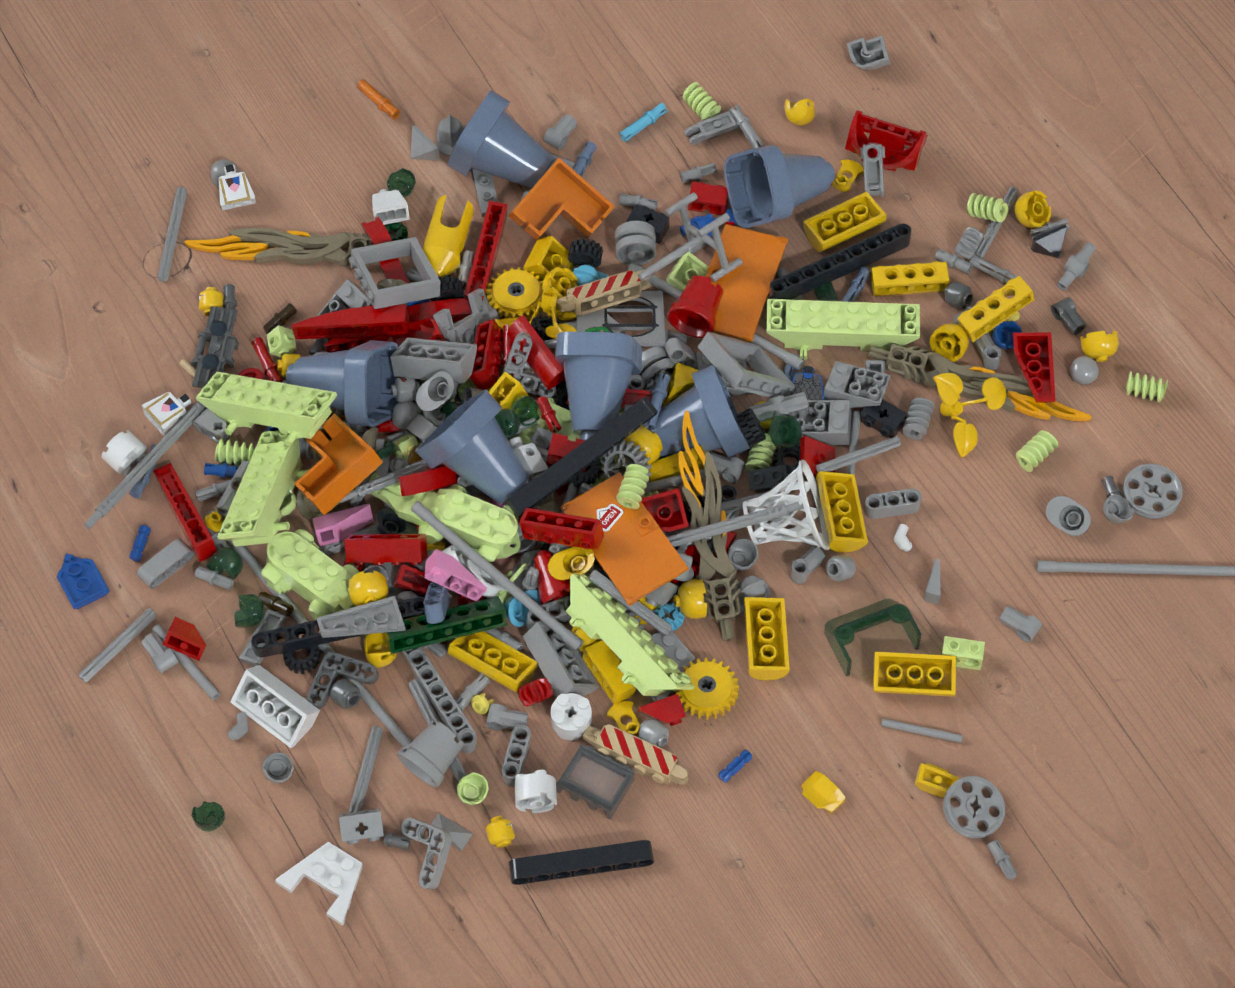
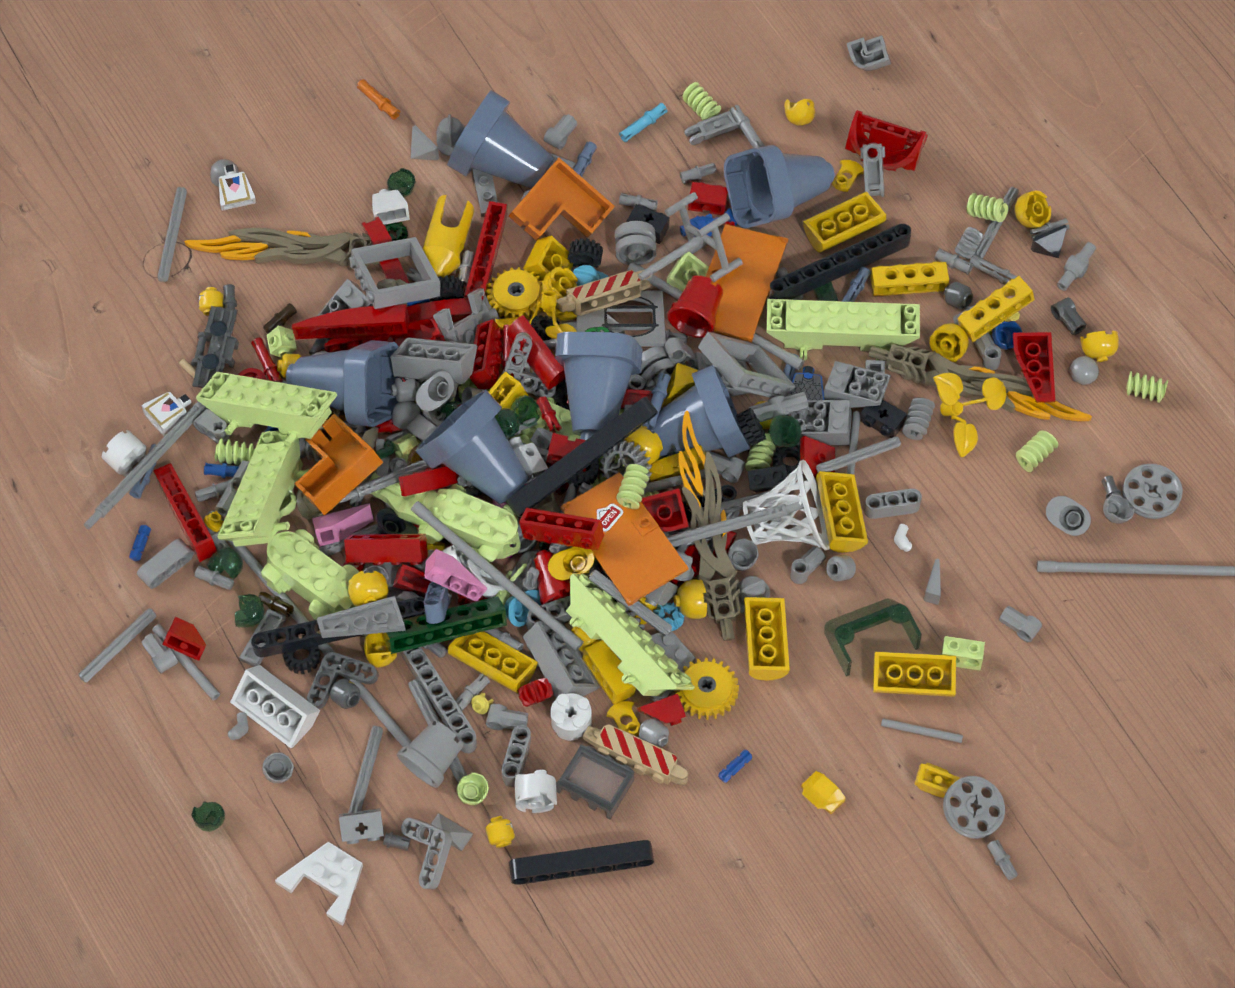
blue tile [57,553,110,609] -> none

